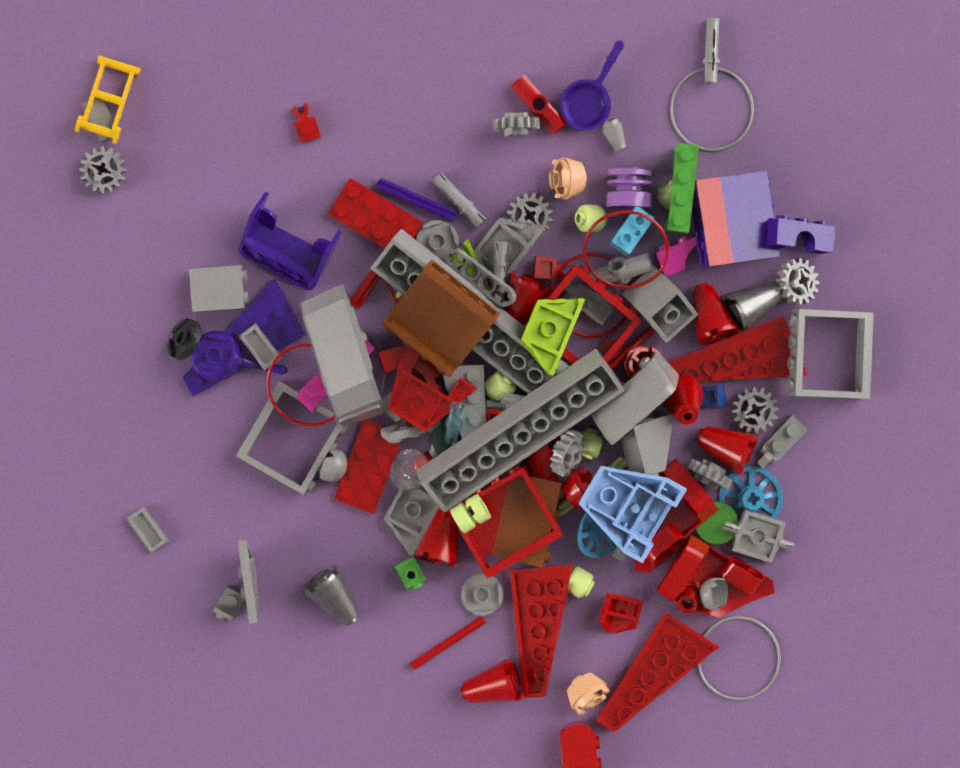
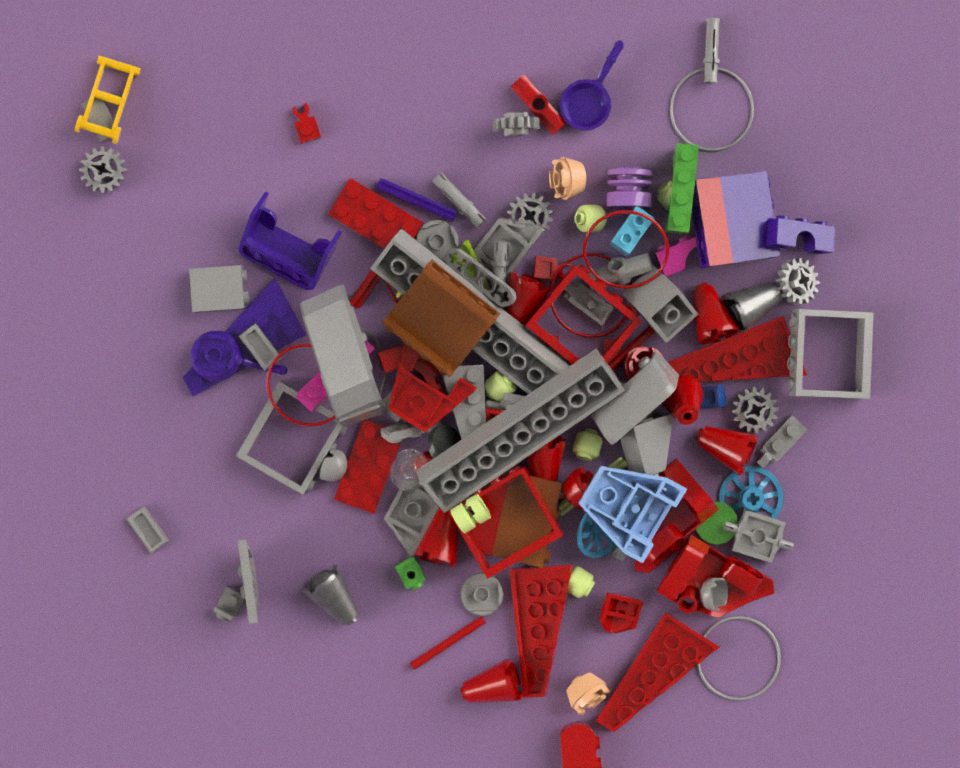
pearl dark grey tile [167,318,201,360] -> none
clear light blue pin [444,402,464,445] -> none
lime wing [520,298,585,377] -> none
light grey gear [550,429,585,477] -> none
light grey cone [602,118,626,151] -> none
light grey gear [687,459,733,490] -> none

